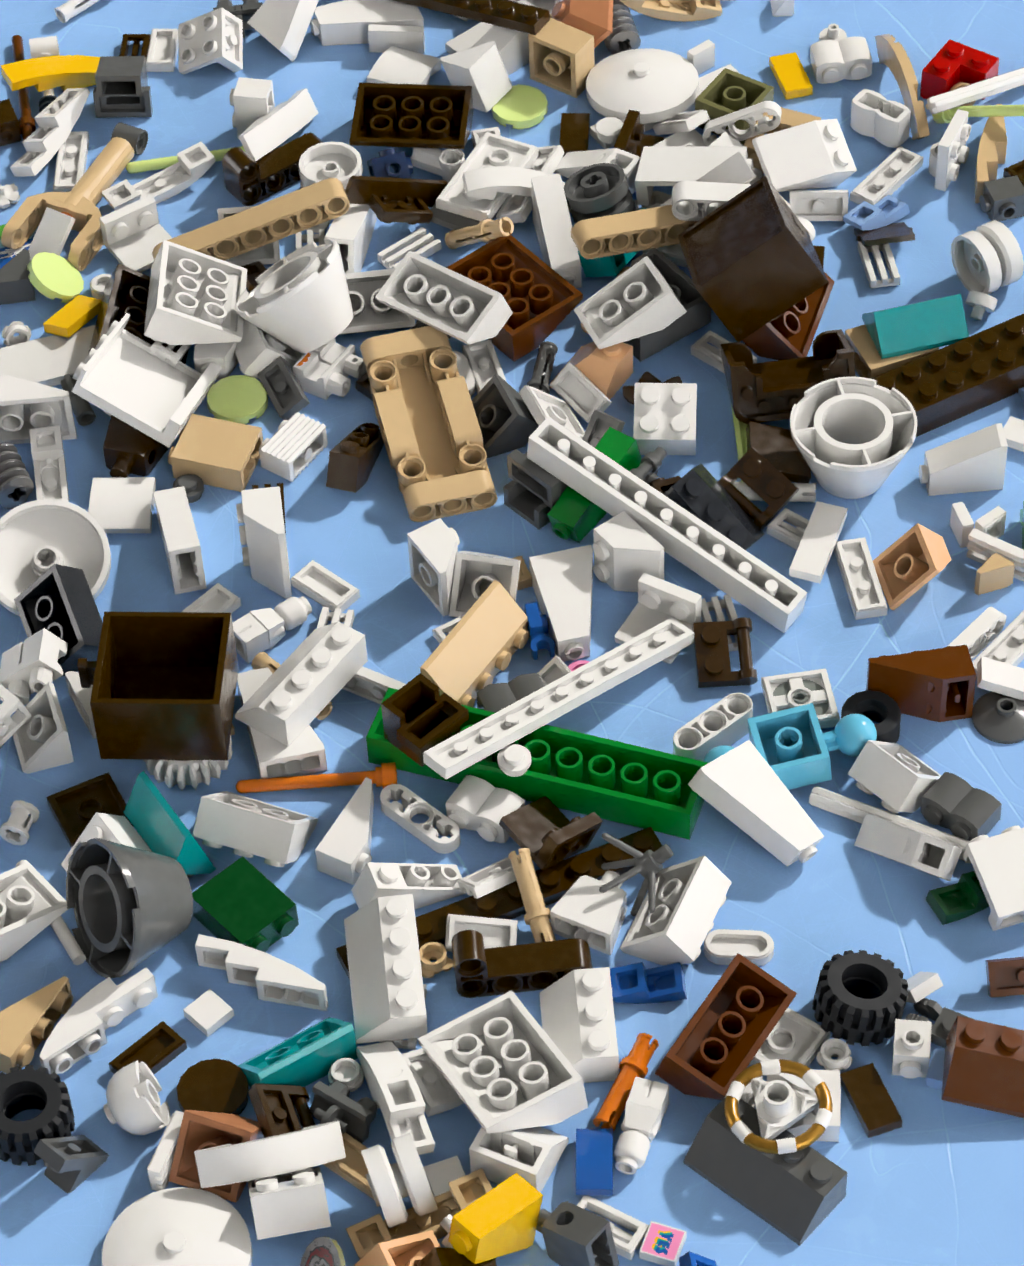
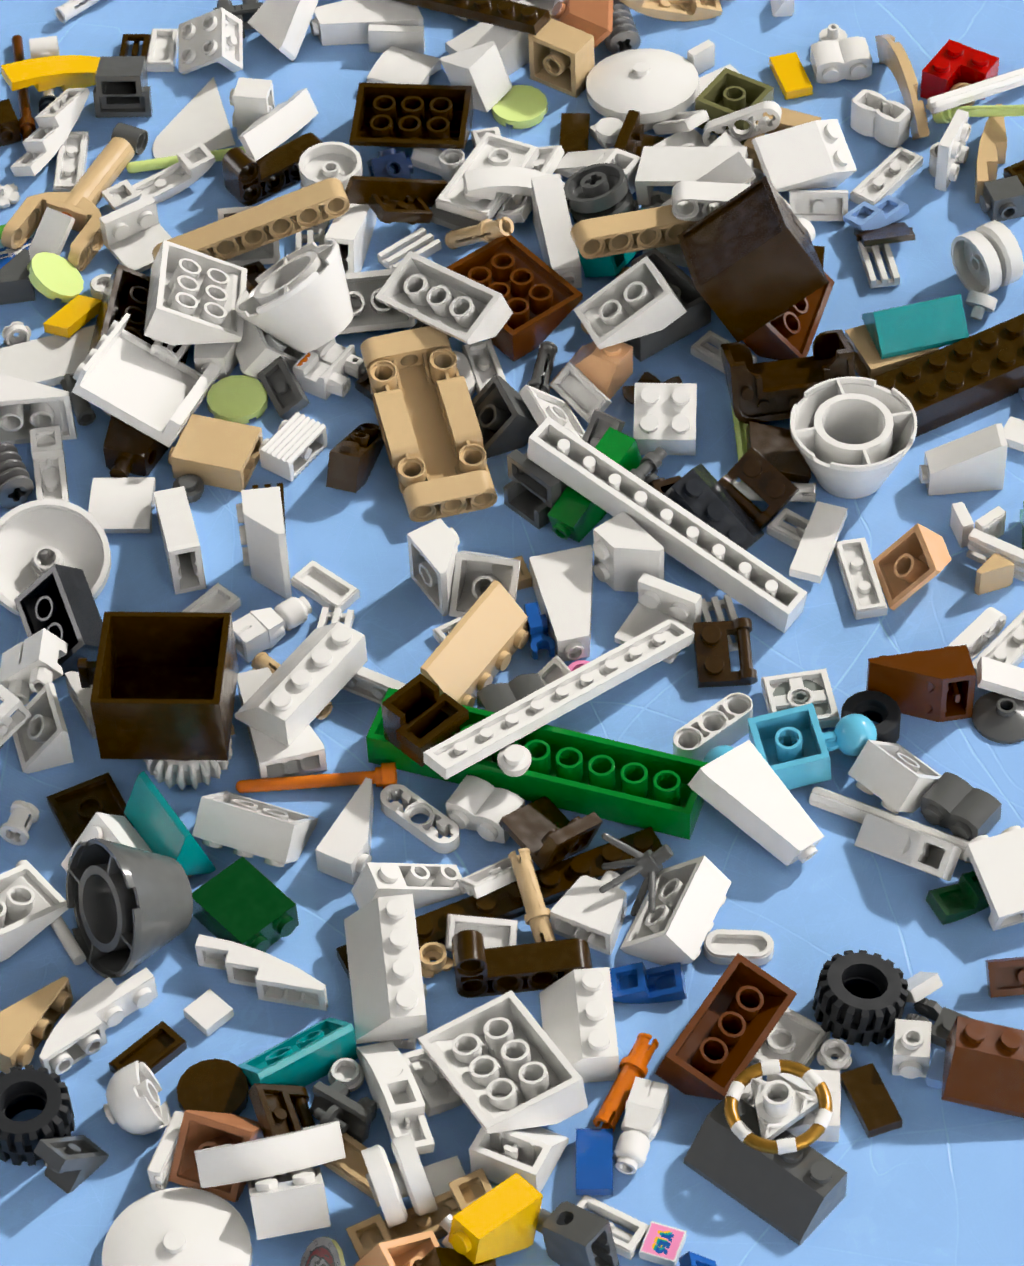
none -> white sticker [152,77,235,158]

